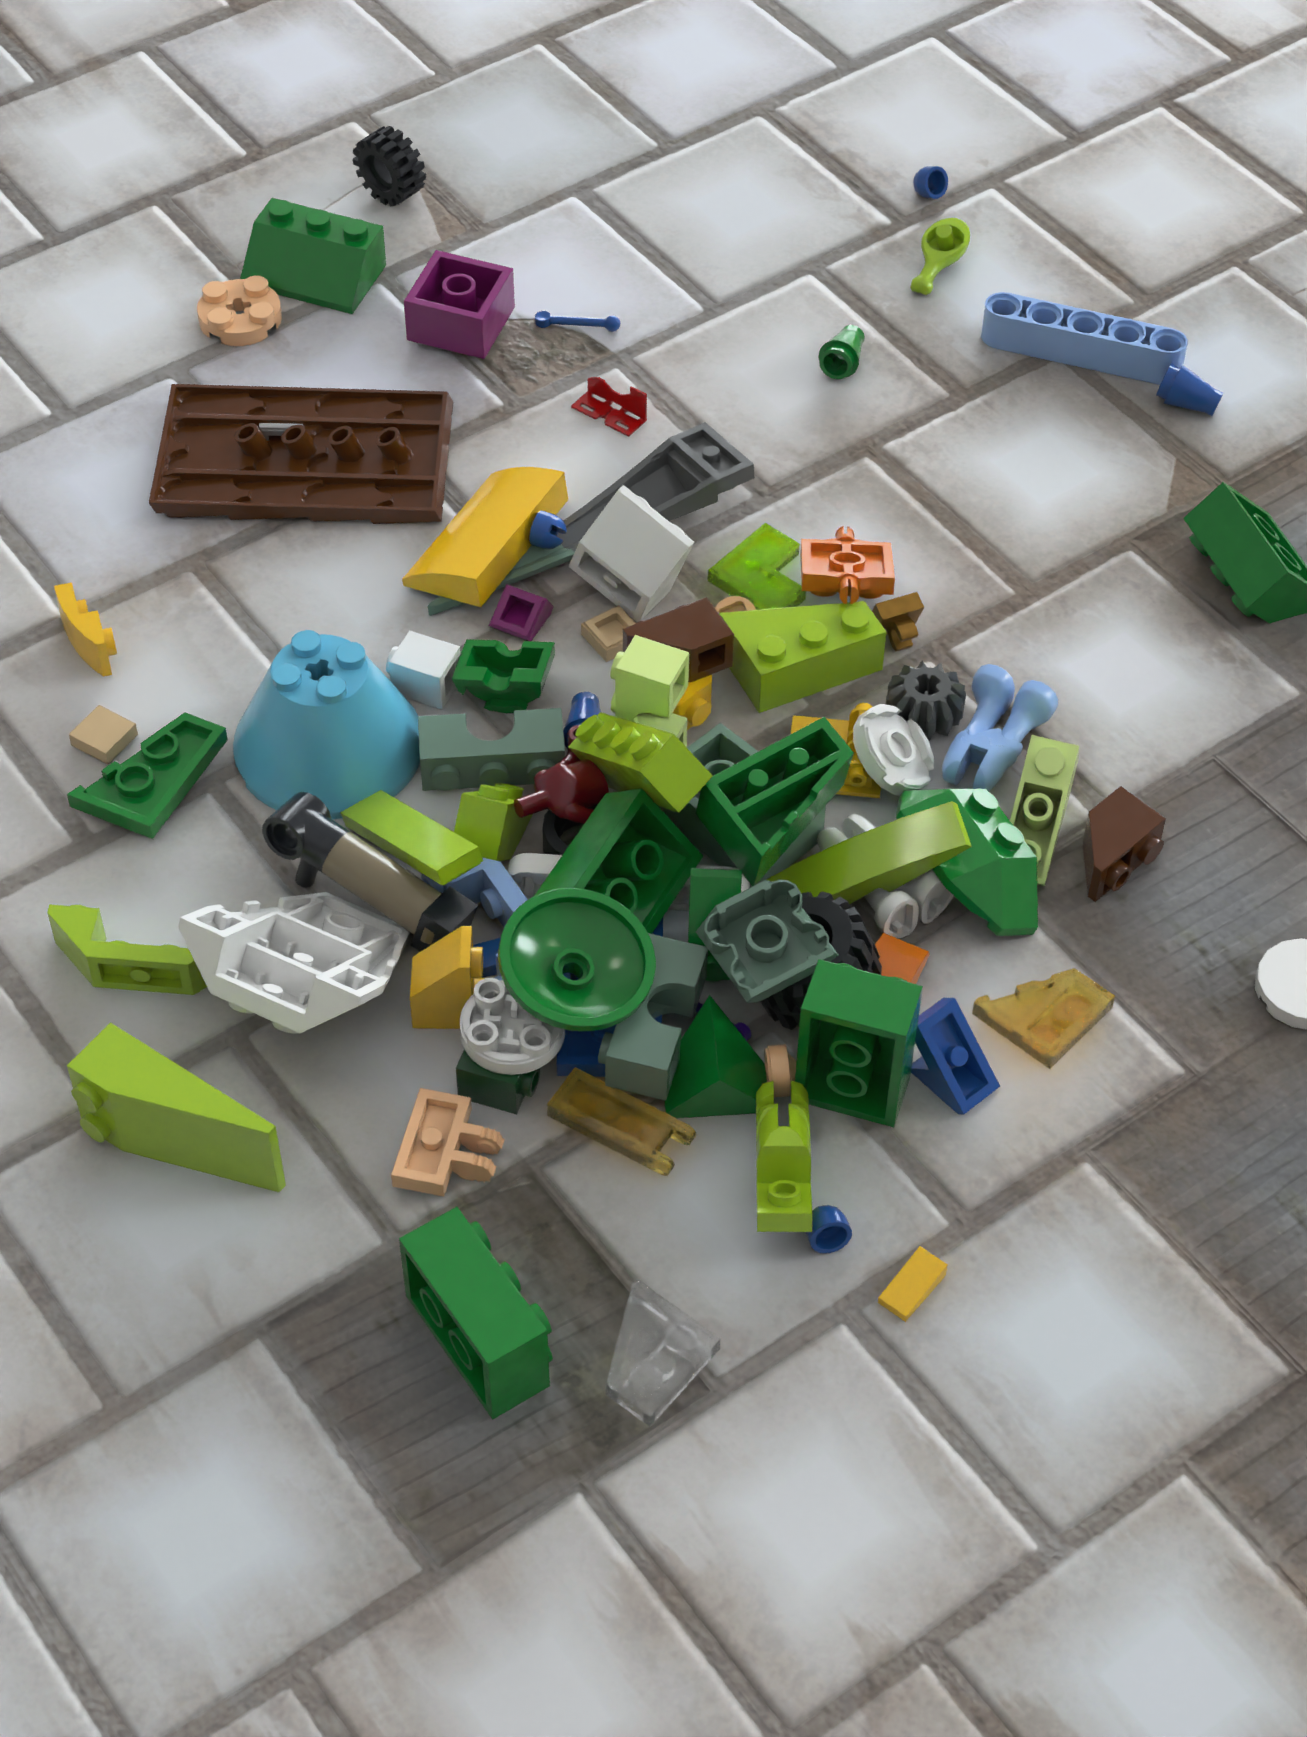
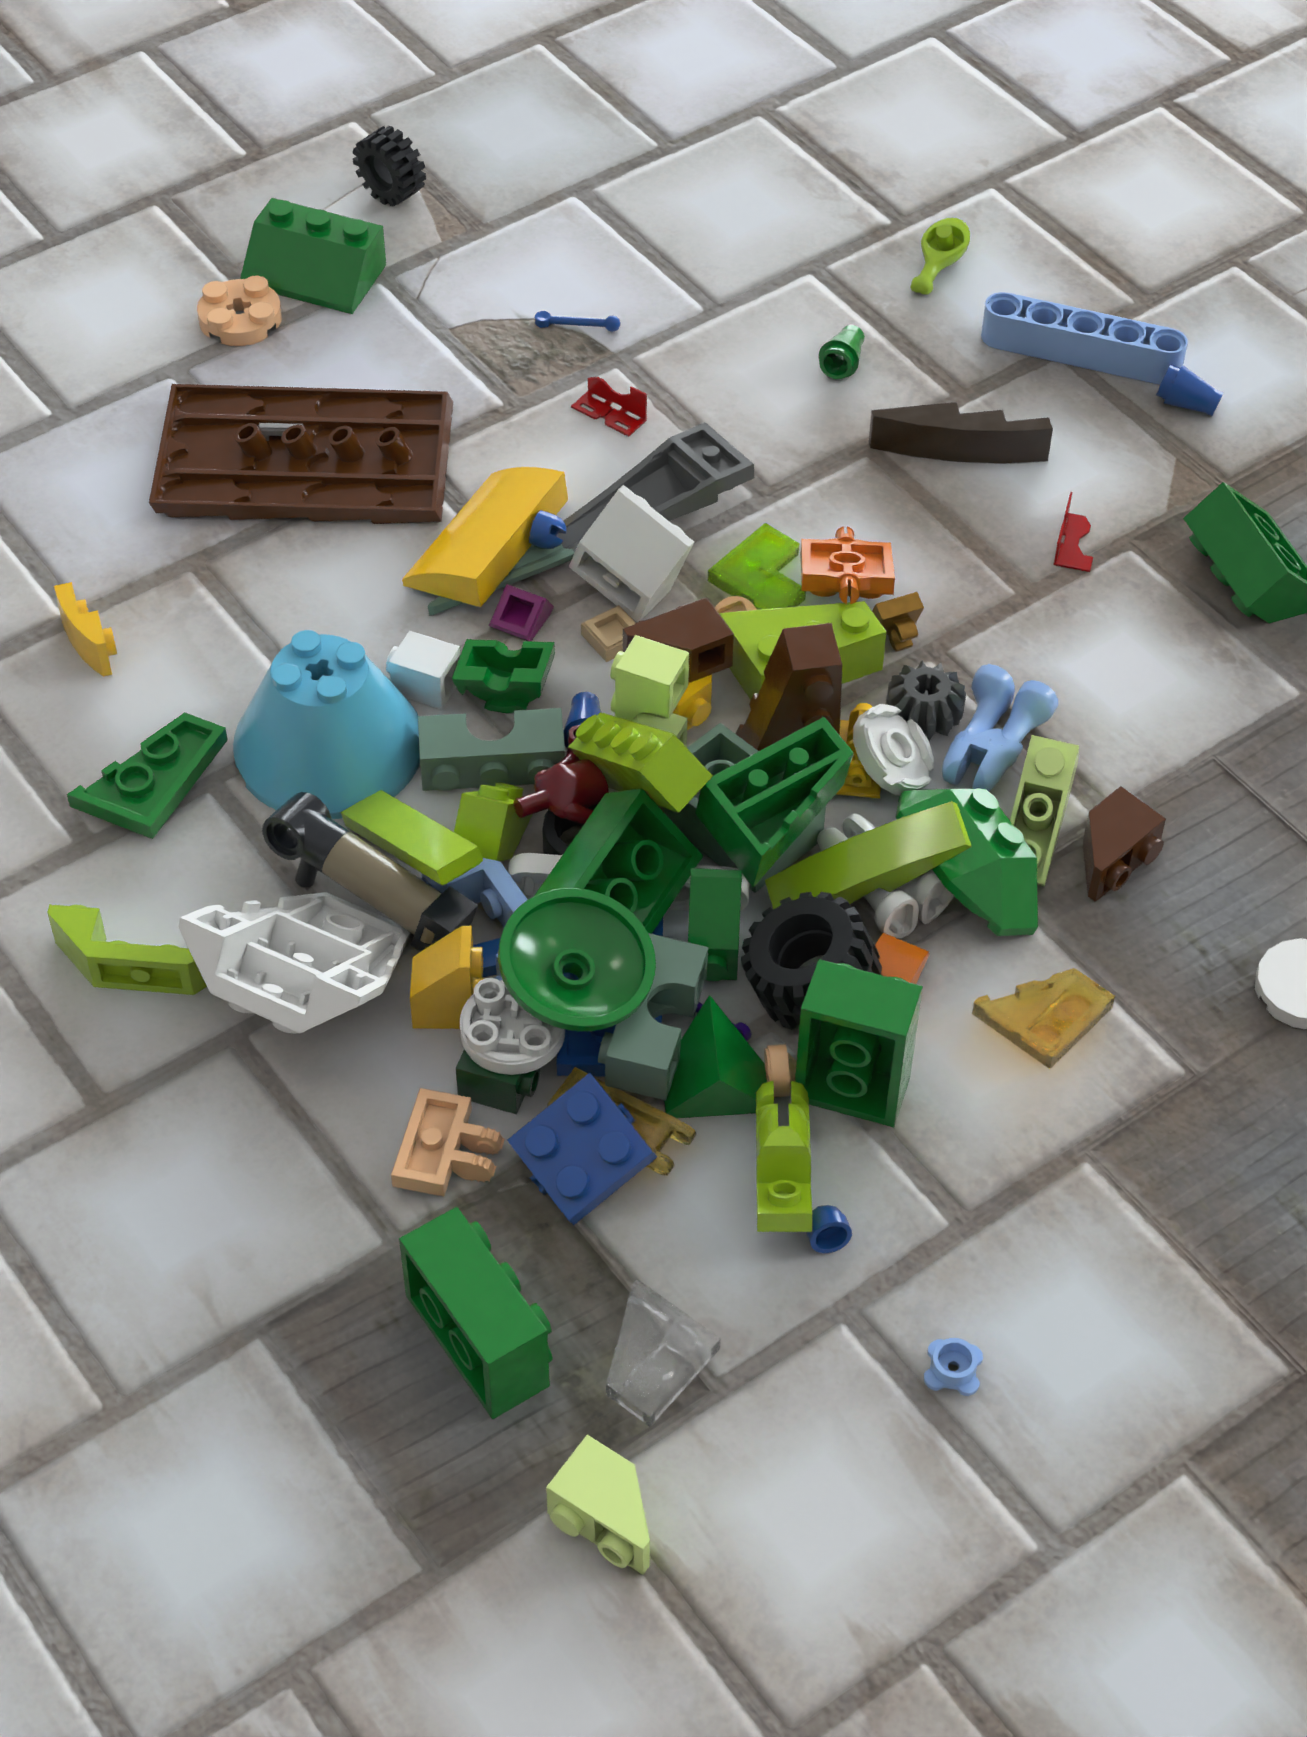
lime slope [67,1022,286,1192] -> none
tan tile [69,705,138,764] -> none
magenta brick [404,250,515,359] -> none
sand green slope [696,880,839,1003] -> none
yellow piece [878,1246,948,1322] -> none
blue slope [911,998,1000,1115] -> none
blue hinge [913,166,948,199] -> none
none -> blue plate [507,1073,657,1225]
none -> yellowish green slope [546,1435,650,1575]
none -> reddish brown wedge [735,623,842,751]
none -> dark brown slope [869,402,1053,464]
none -> light blue plate [924,1338,983,1396]
none -> red piece [1054,492,1093,572]

